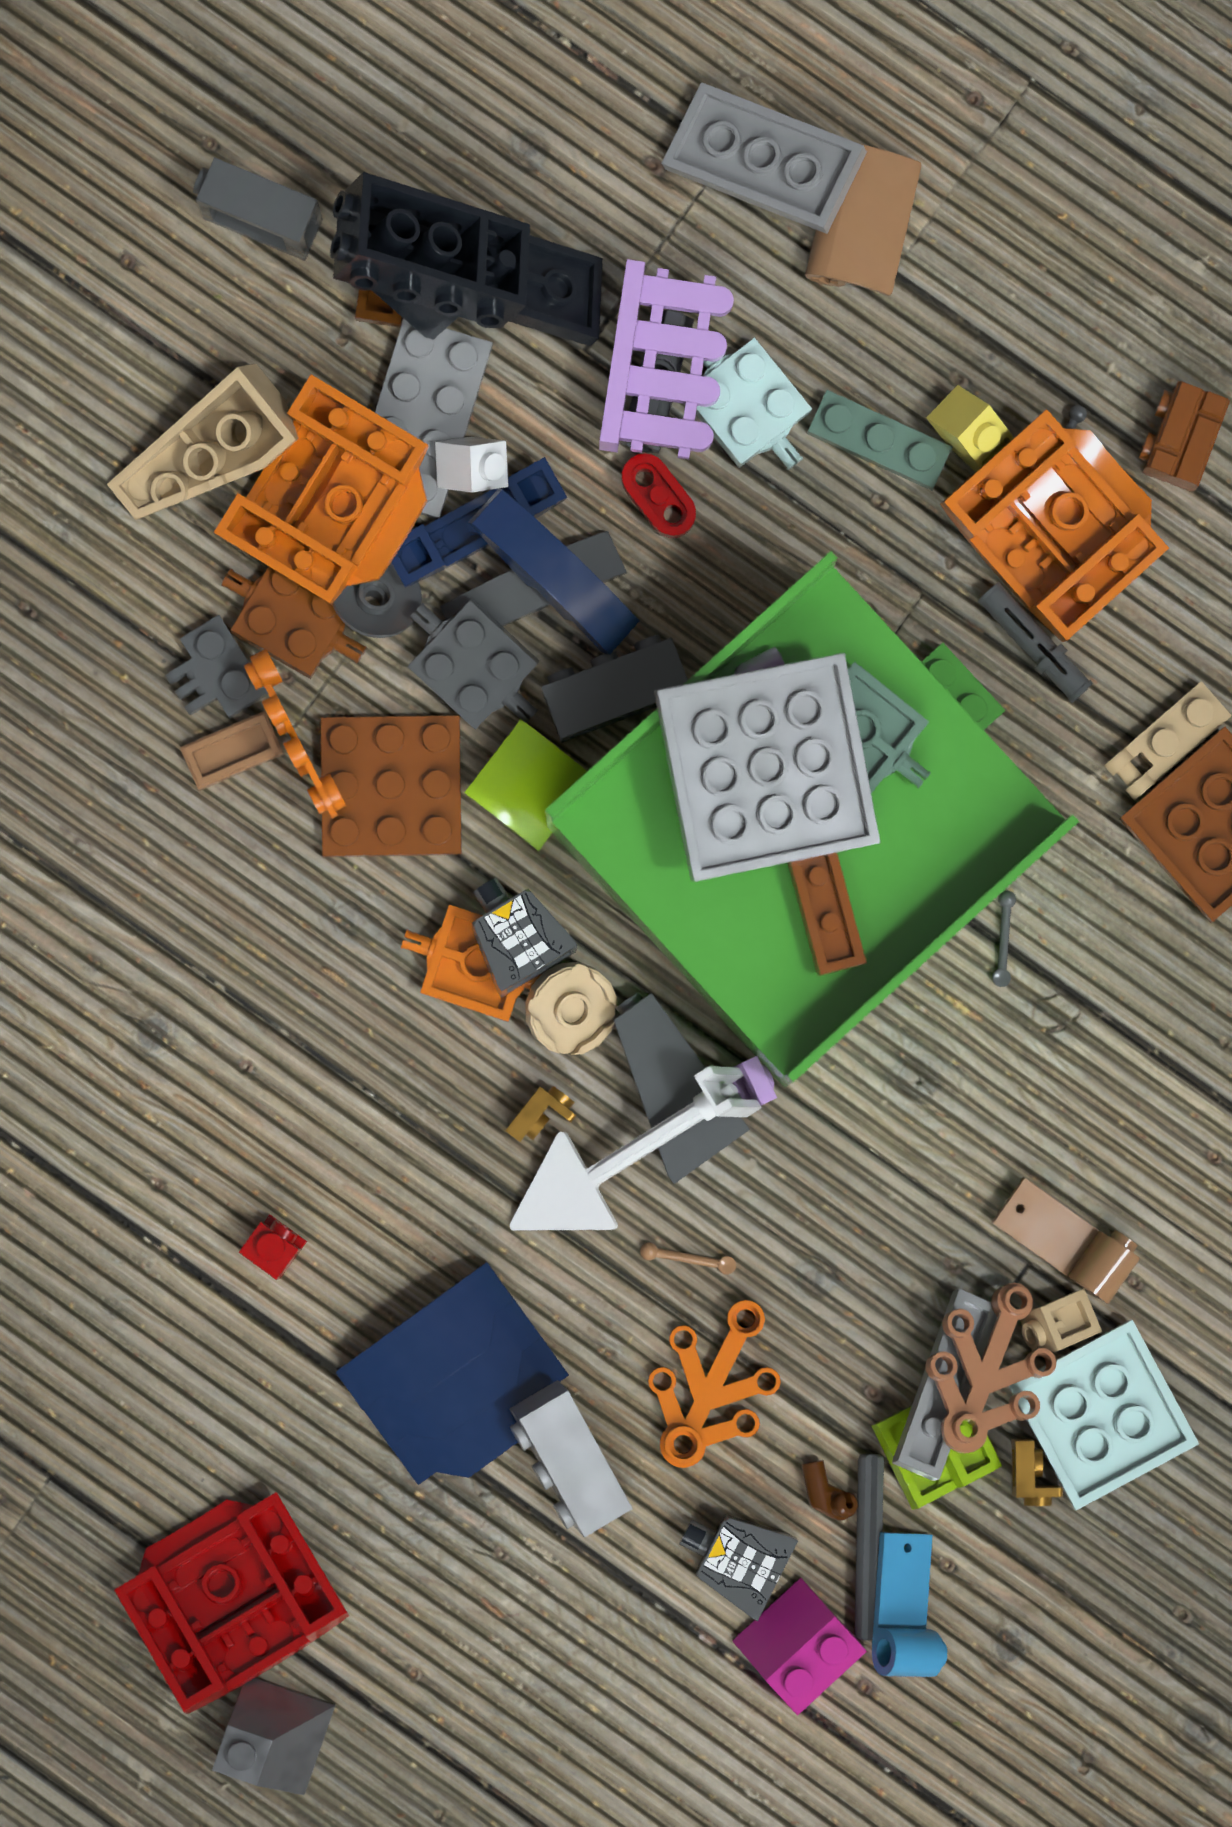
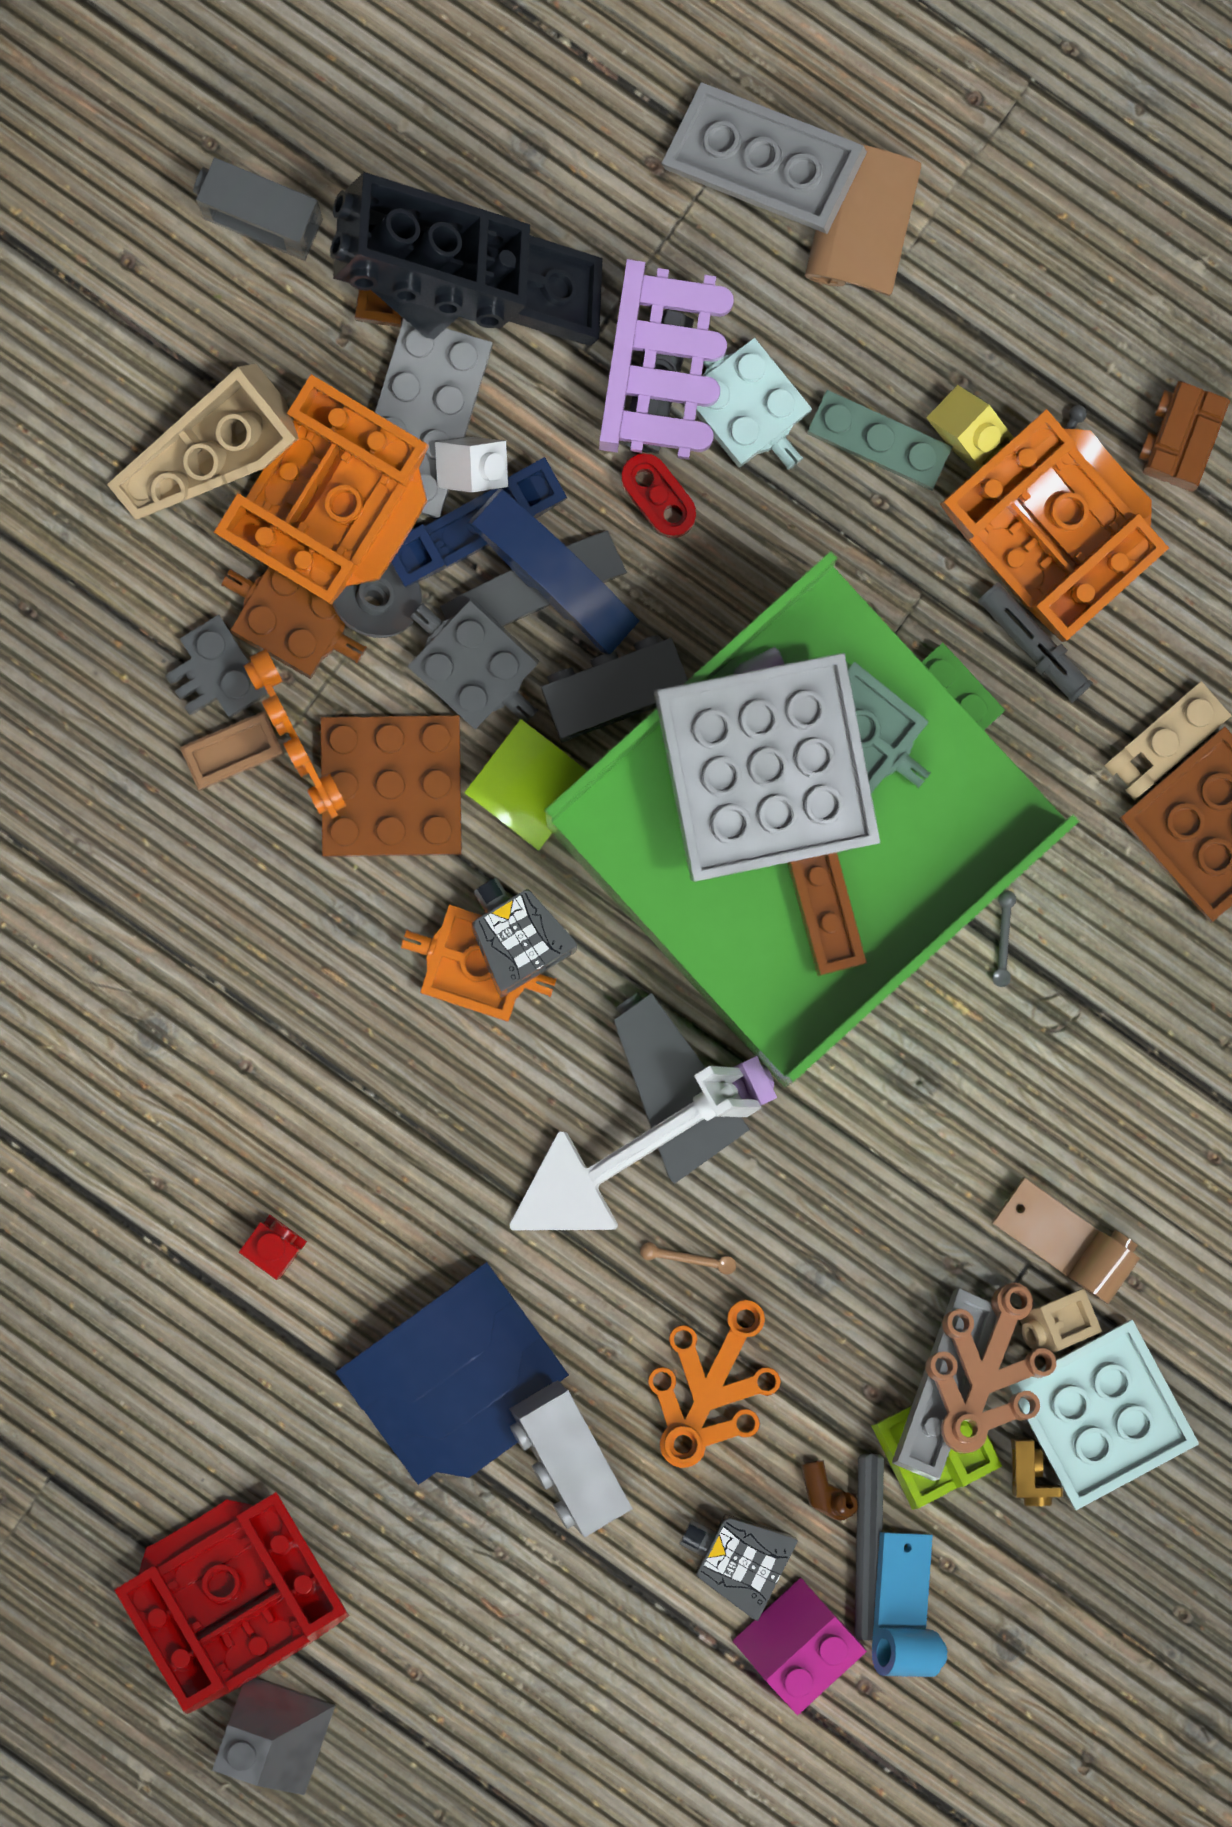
pearl gold bracket [505,1085,577,1142] -> none
tan tile [525,962,617,1055] -> none

